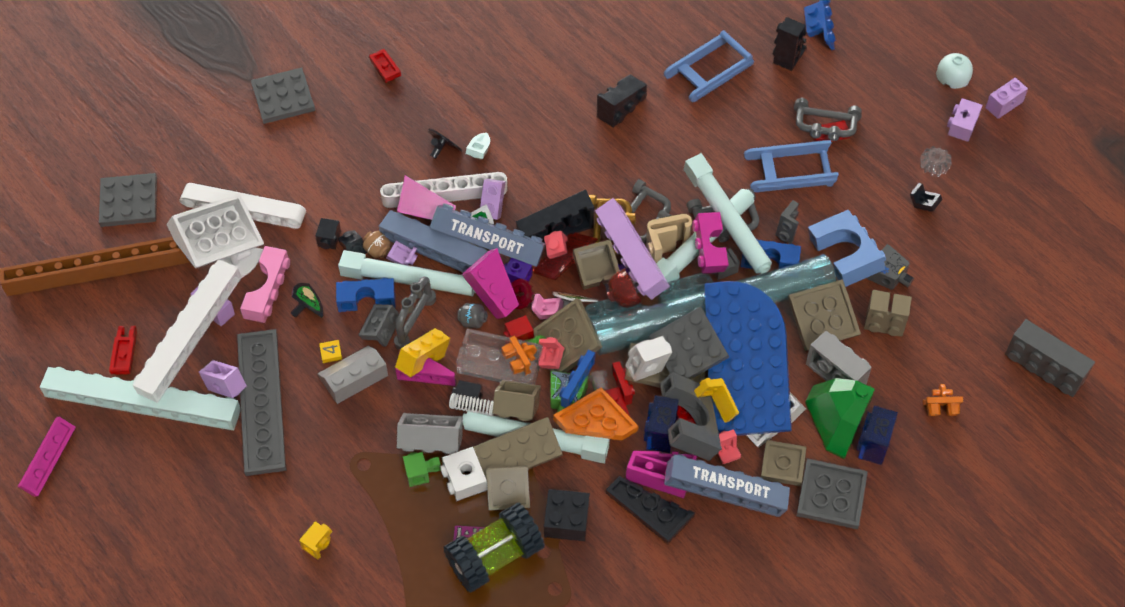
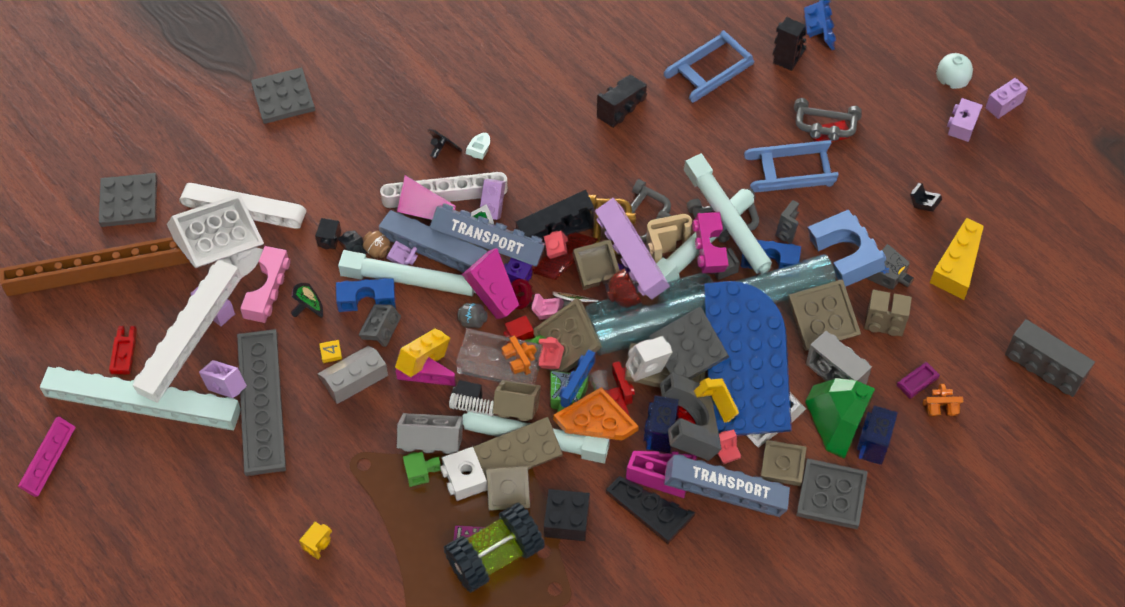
red plate [369,49,401,83] -> none
dark grey bar [394,277,436,350] -> none
clear gear [920,146,952,177] -> none
none -> magenta tile [897,362,940,399]
none -> yellow wedge [930,218,984,300]

